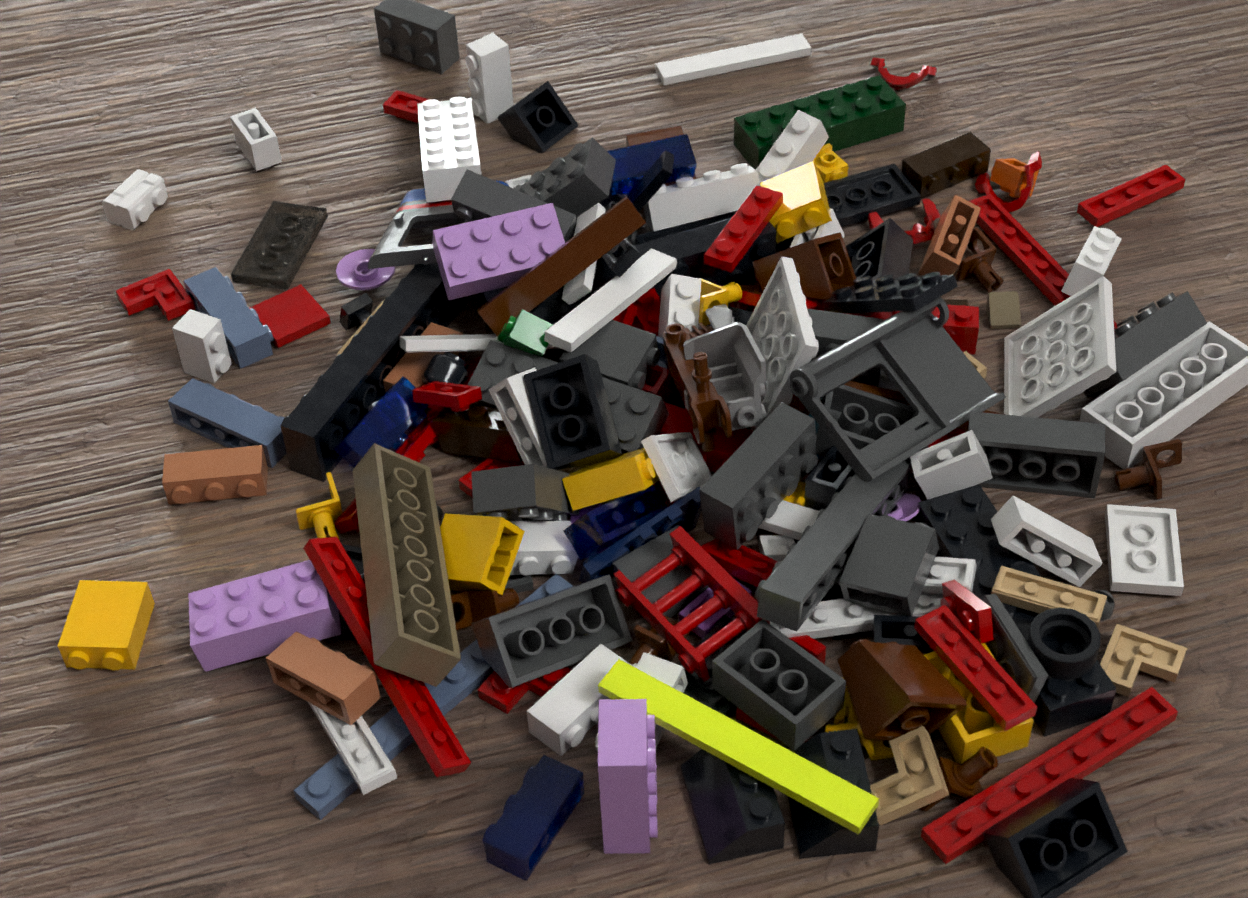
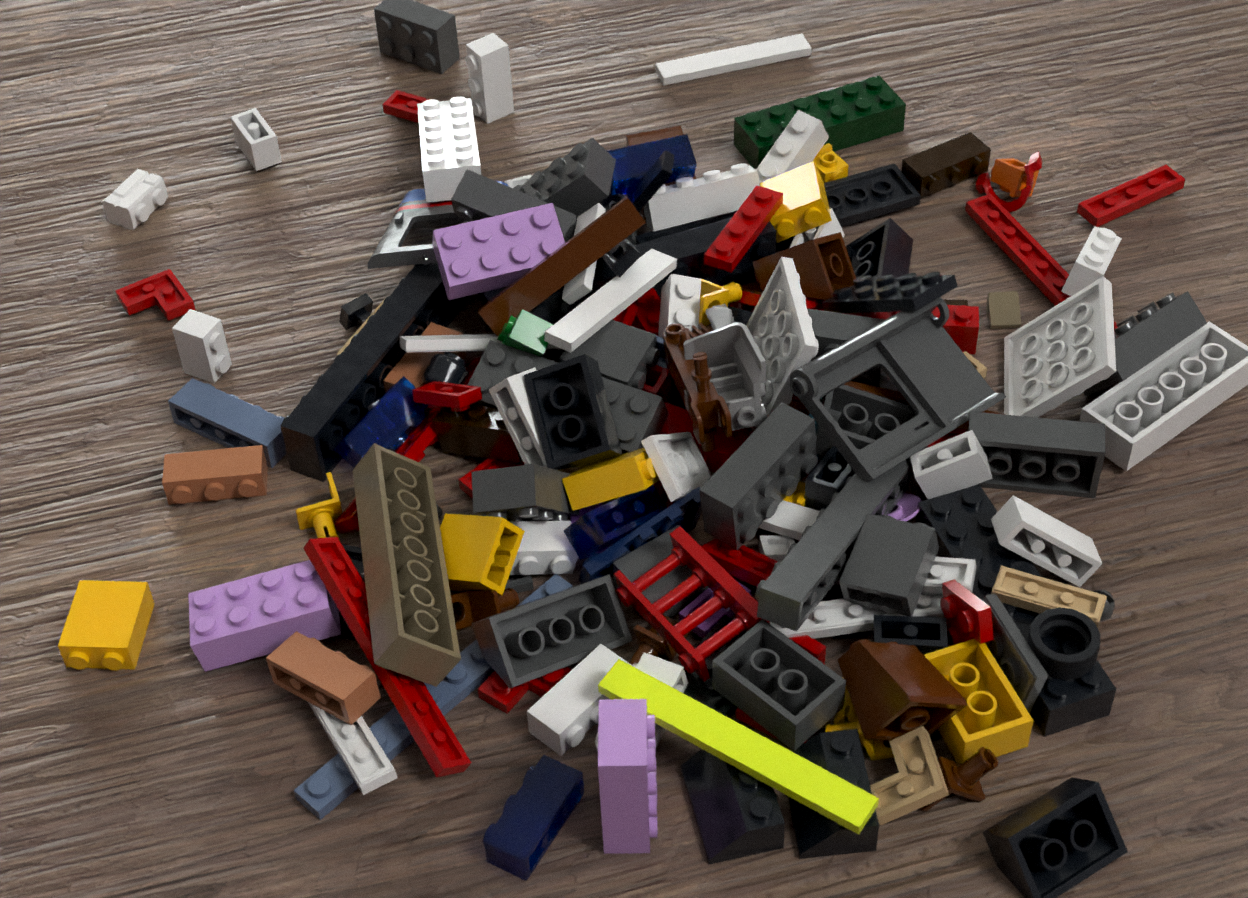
sand blue brick [184,267,274,369] -> none
clear smoke plate [231,201,328,290] -> none
red tile [249,284,331,348] -> none
lavender dish [336,249,395,290] -> none
black slope [497,81,579,153] -> none
red helmet [868,198,940,245] -> none
red helmet [871,57,937,91] -> none
red plate [914,605,1037,731] -> none
nougat brick [918,195,981,275] -> none
red plate [921,687,1178,865] -> none
reddish brown bracket [956,227,1003,293] -> none
tan plate [1100,624,1187,697] -> none
white plate [1105,504,1184,596] -> none
reddish brown bracket [1114,439,1182,499] -> none

